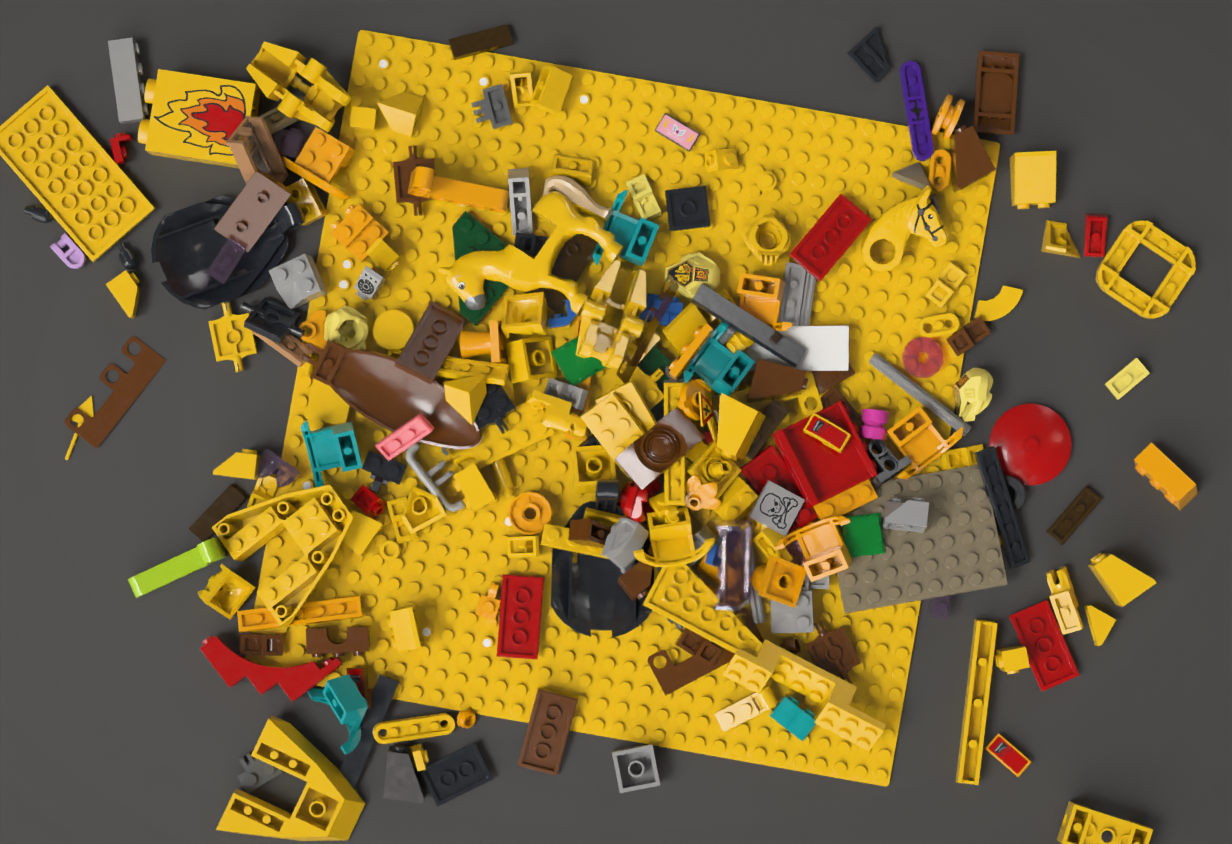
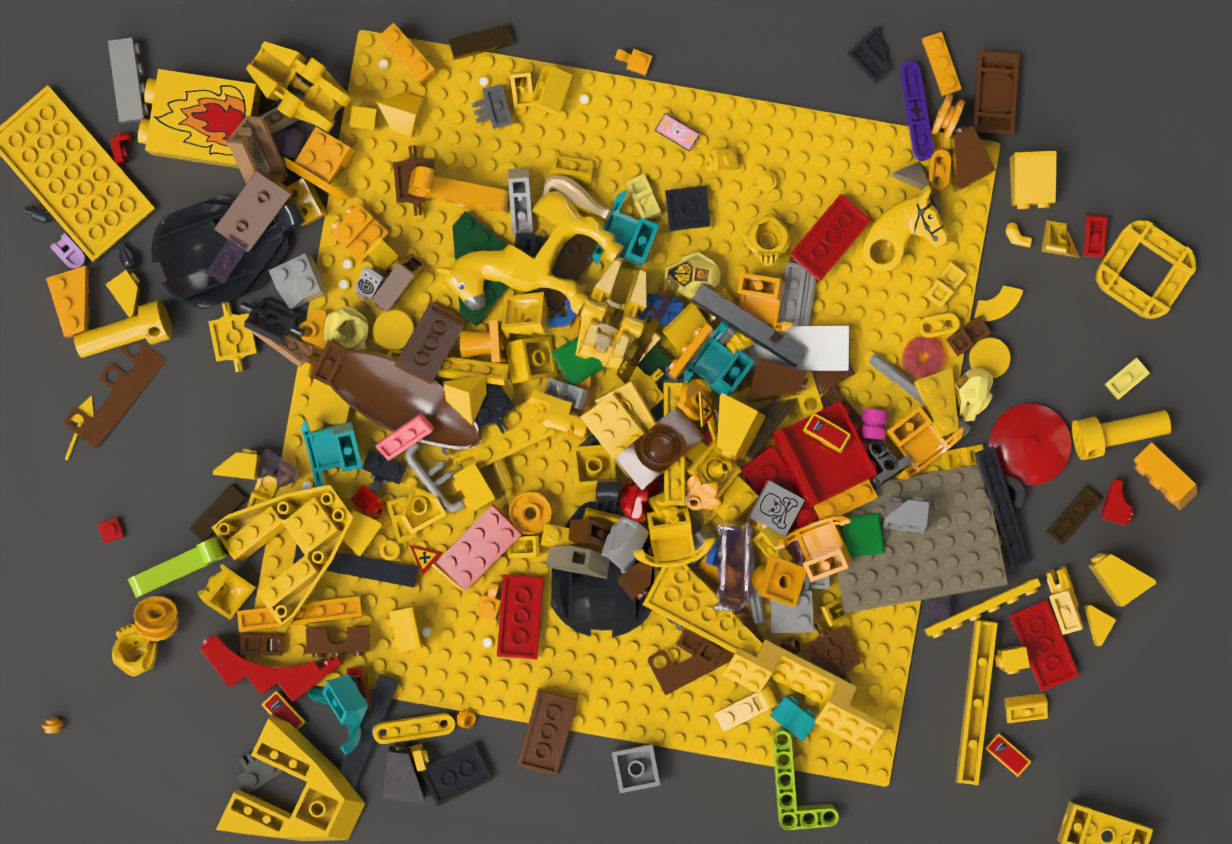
none -> light orange plate [42,717,63,733]
none -> light orange wedge [46,266,90,338]
none -> yellow piece [74,300,173,358]
none -> red plate [97,517,125,544]
none -> yellow helmet [112,623,158,677]
none -> light orange wheel [134,596,178,641]
none -> slope [261,691,306,730]
none -> black tile [293,544,418,588]
none -> slope [371,253,427,312]
none -> light orange arch [378,23,436,86]
none -> piece [410,545,463,590]
none -> plate [437,504,523,591]
none -> dark tan slope [546,546,610,579]
none -> light orange plate [615,49,652,76]
none -> lime beam [772,727,839,830]
none -> yellow slope [820,597,856,626]
none -> yellow wing [914,368,959,439]
none -> light orange plate [922,32,962,97]
none -> yellow plate [923,578,1041,638]
none -> yellow tile [969,338,1010,378]
none -> yellow slope [1004,693,1048,723]
none -> yellow arm [1006,222,1032,248]
none -> yellow piece [1072,410,1171,460]
none -> red arch [1099,479,1133,526]

